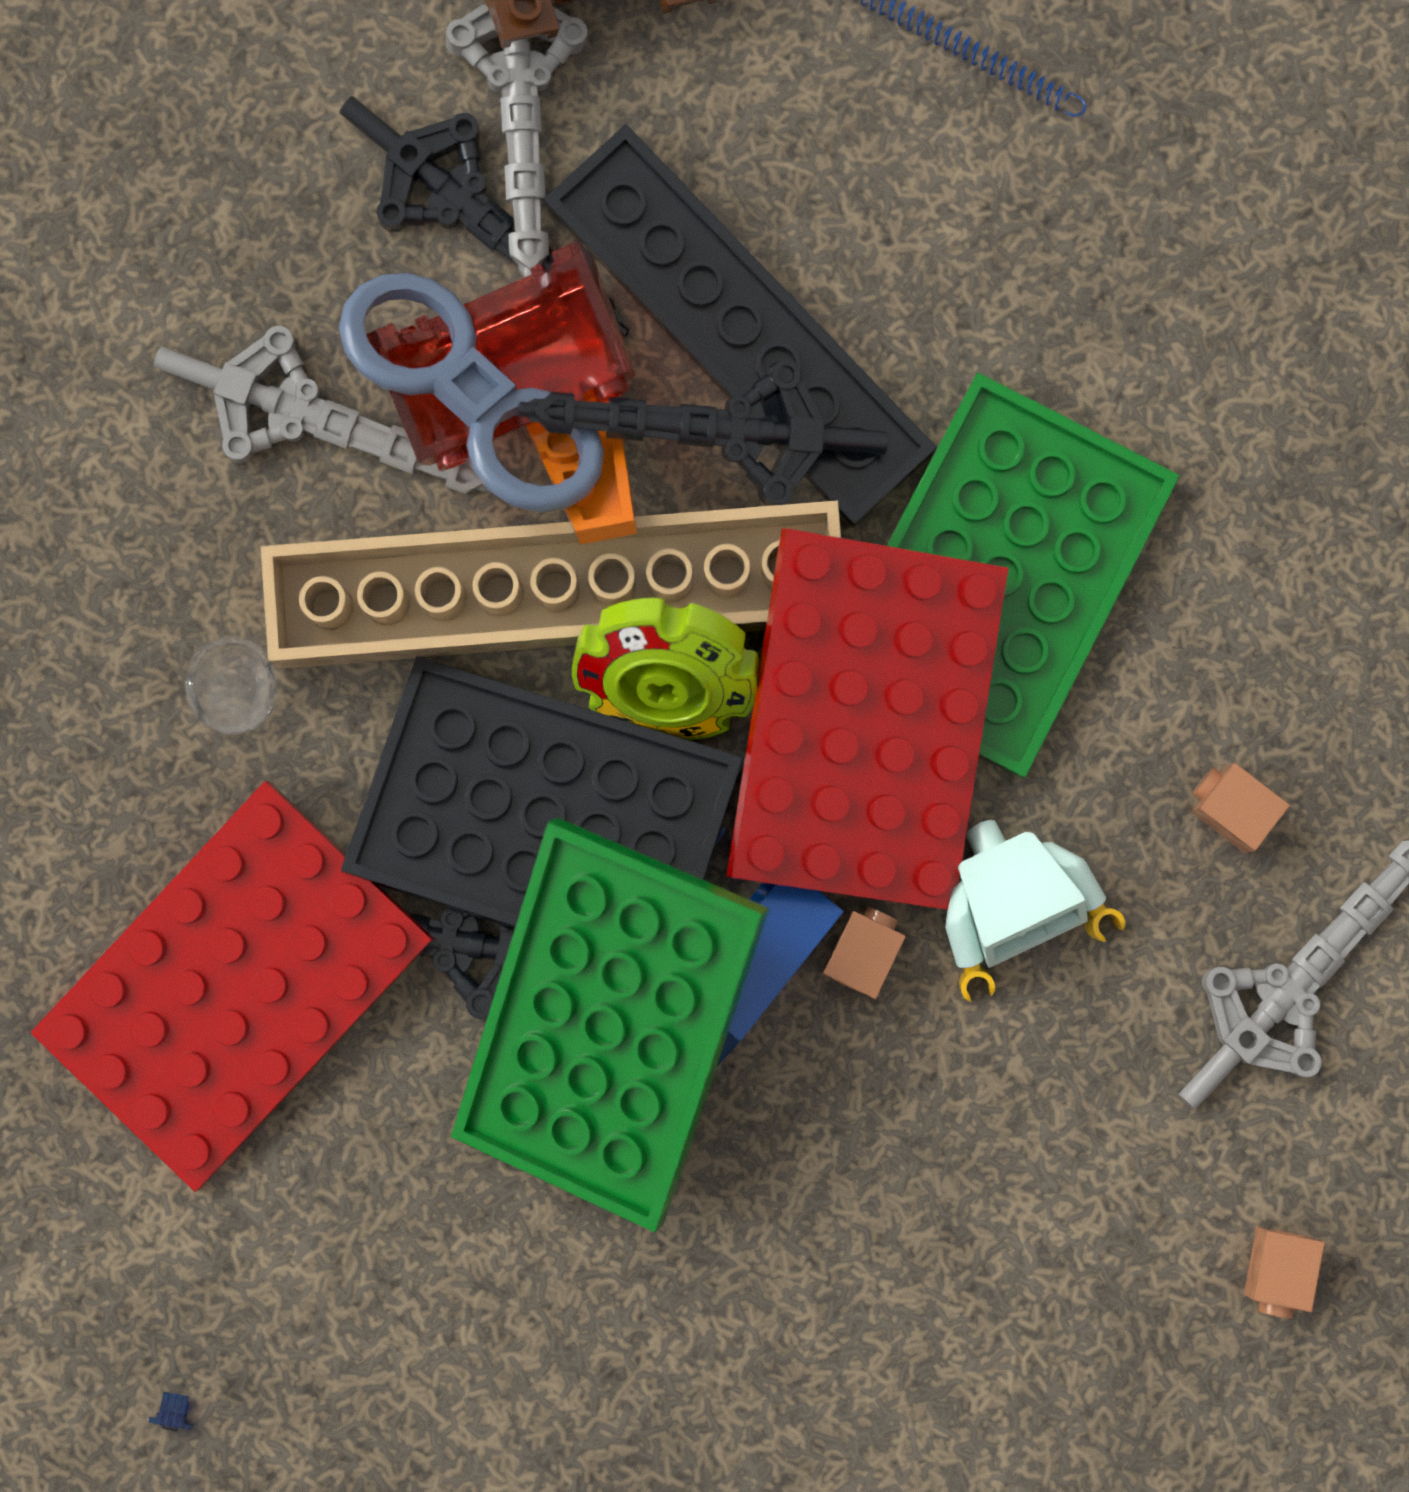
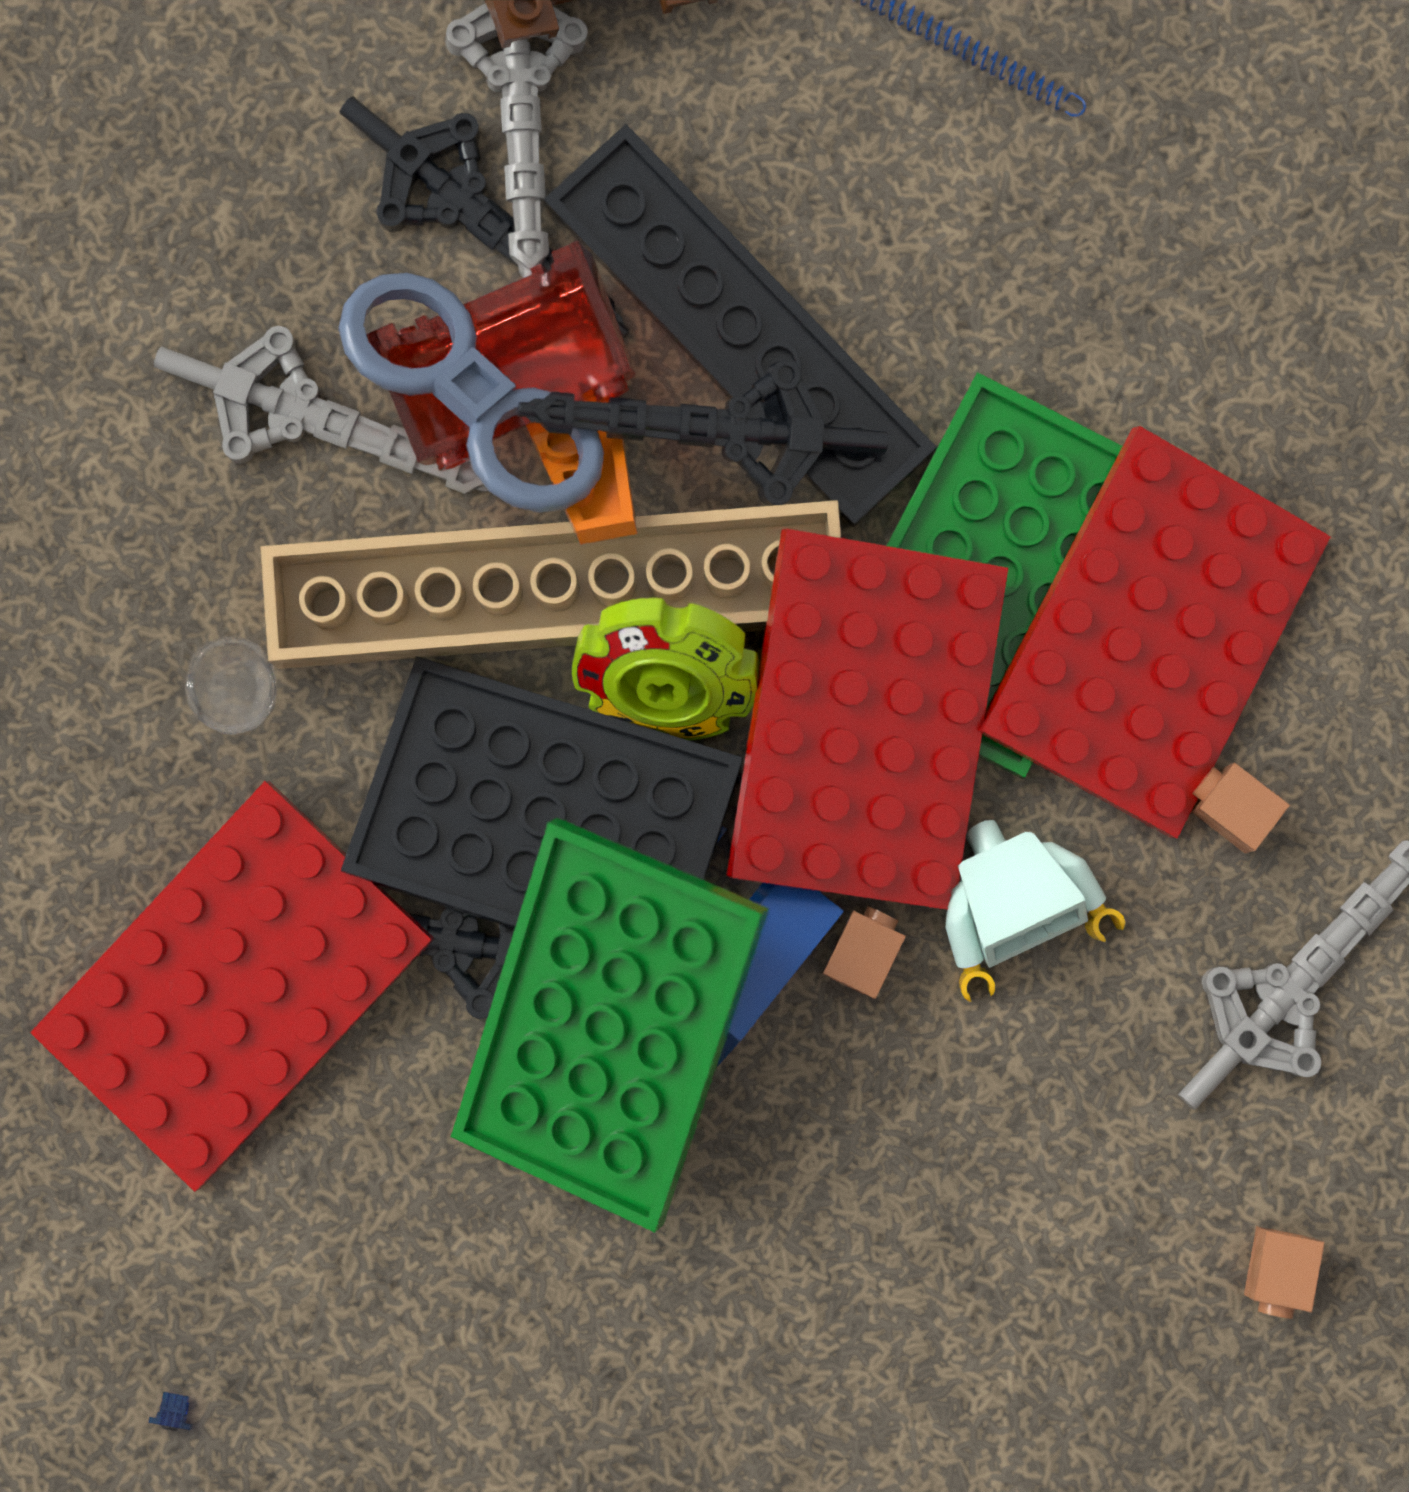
none -> red plate [979,426,1331,838]

